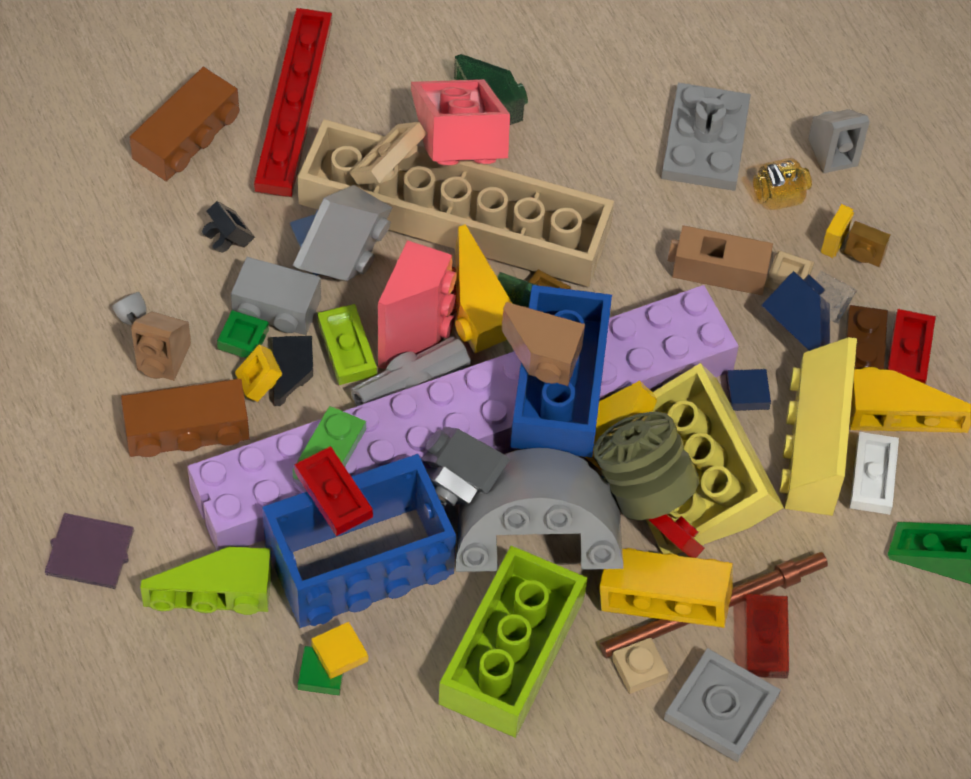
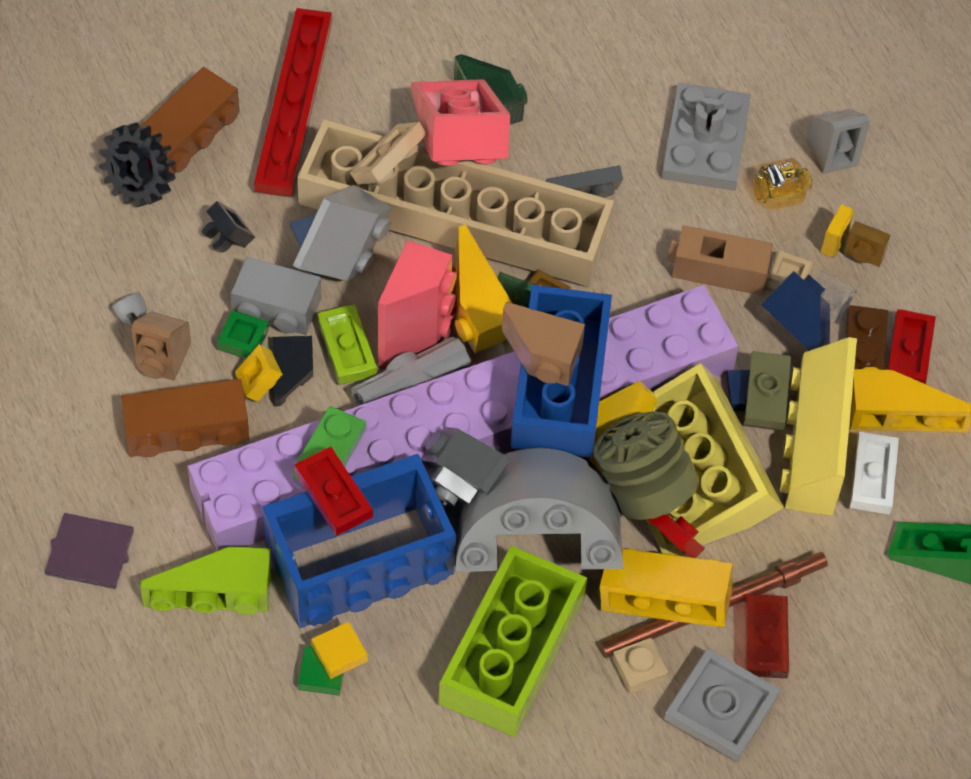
none -> black gear [99,122,176,207]
none -> dark grey plate [546,165,623,198]
none -> olive plate [744,351,791,430]

